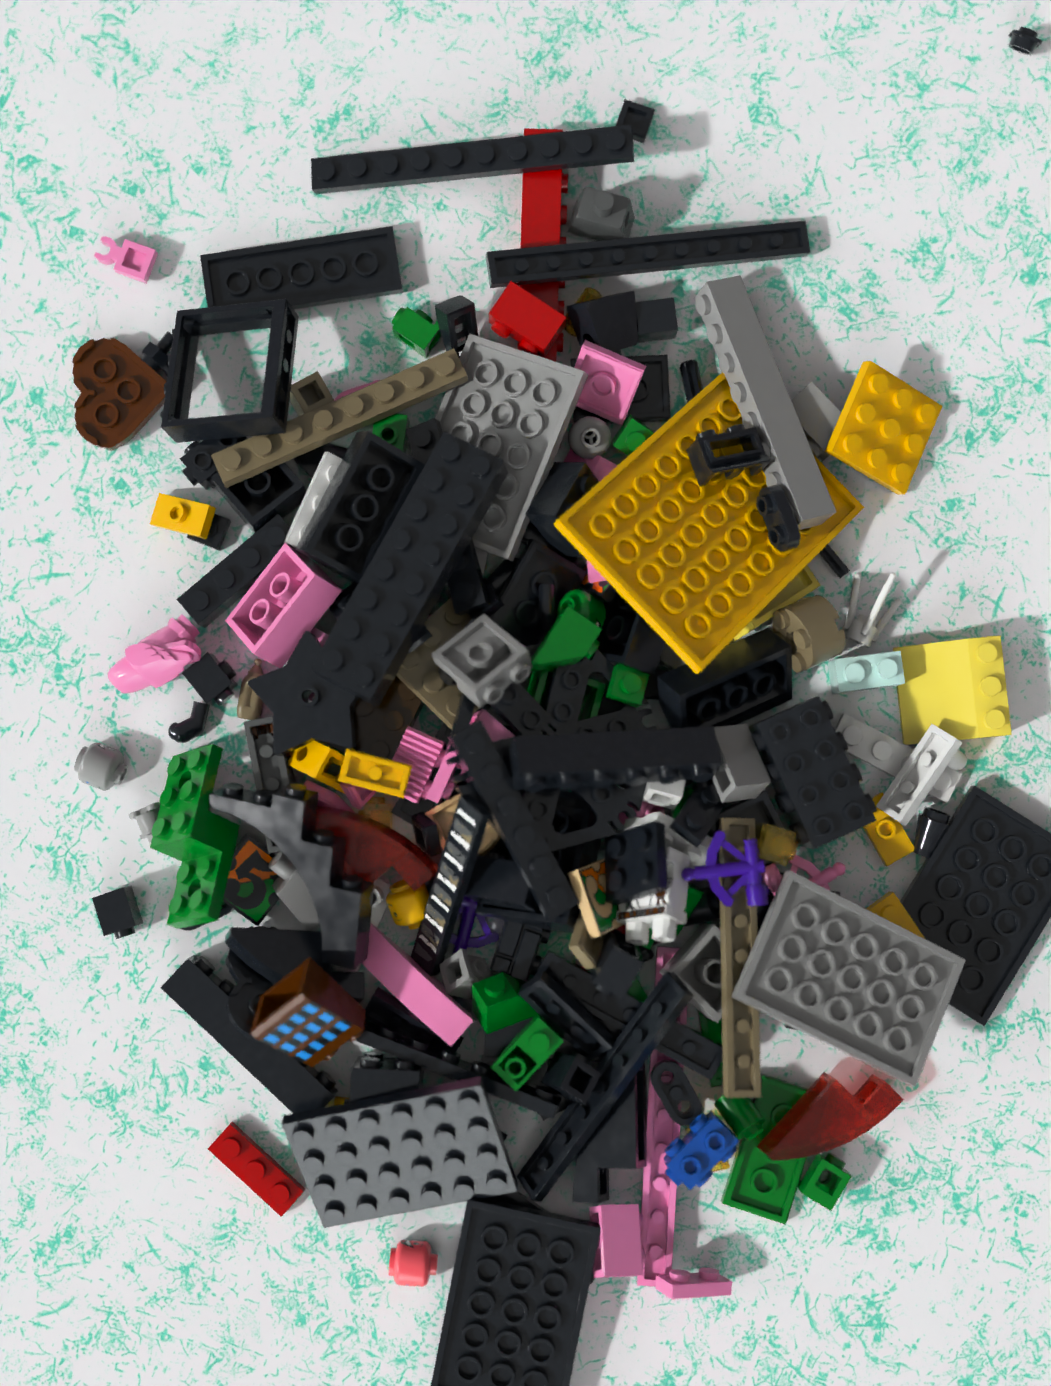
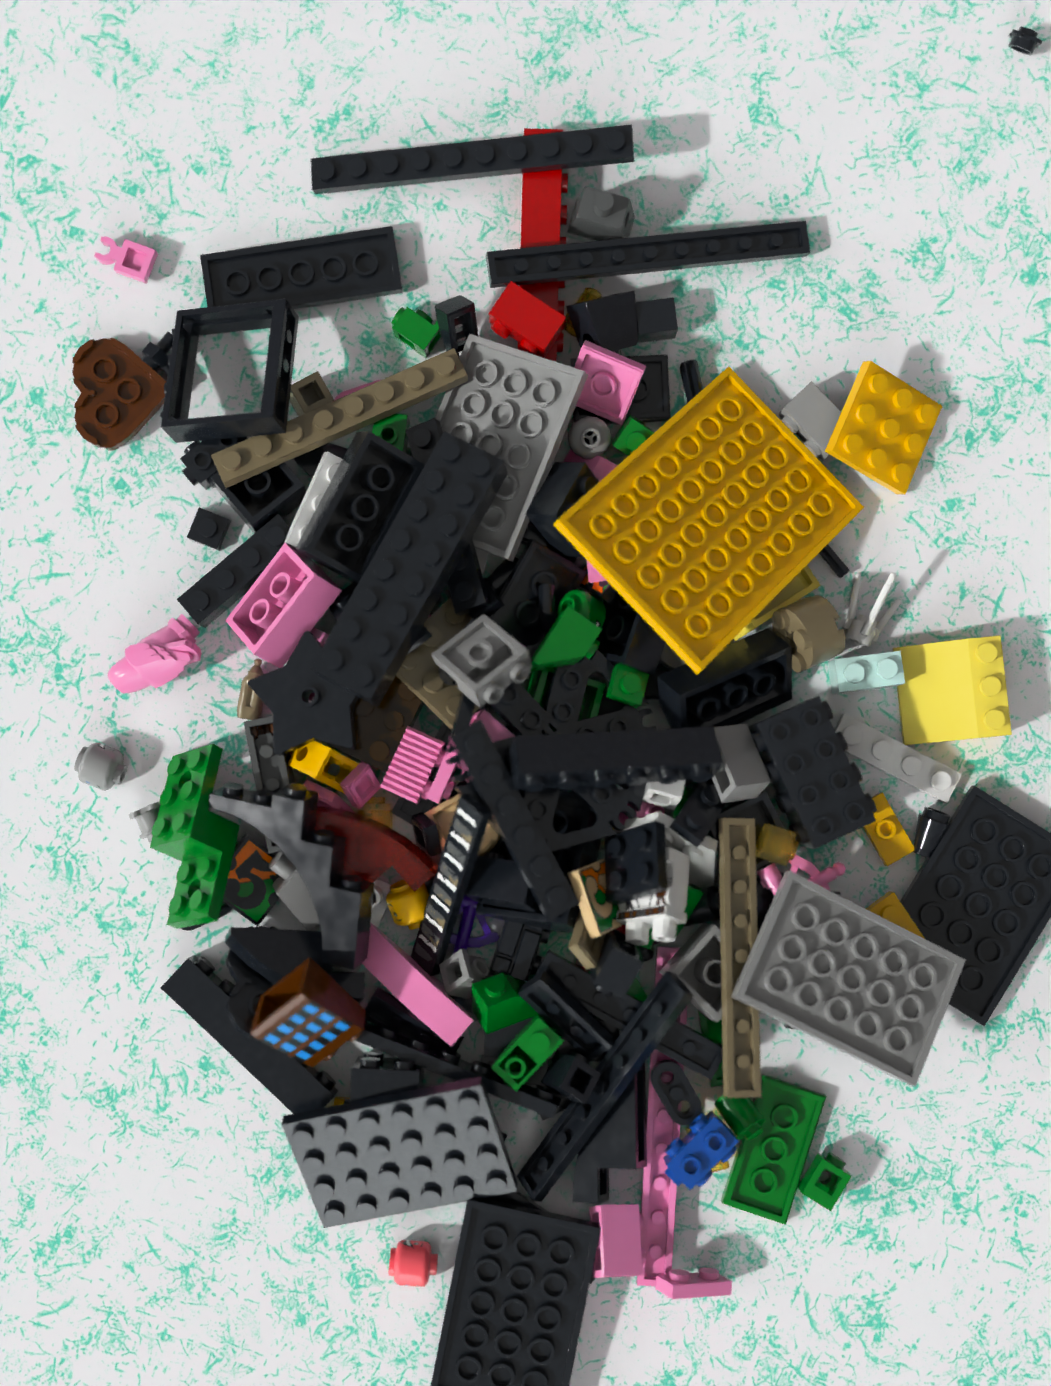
black brick [92,886,143,939] -> none
yellow plate [150,493,216,539] -> none
black arm [168,701,210,743] -> none
black brick [182,652,238,706] -> none
red plate [208,1121,305,1217] -> none
yellow plate [338,748,413,798] -> none
black tile [616,99,655,143] -> none
dark purple piece [681,830,769,907] -> none
black window [686,424,771,487] -> none
light grey brick [694,275,836,530] -> none
black plate [756,485,800,552] -> none
clear red slope [757,1072,904,1160] -> none
white piece [876,724,967,826] -> none

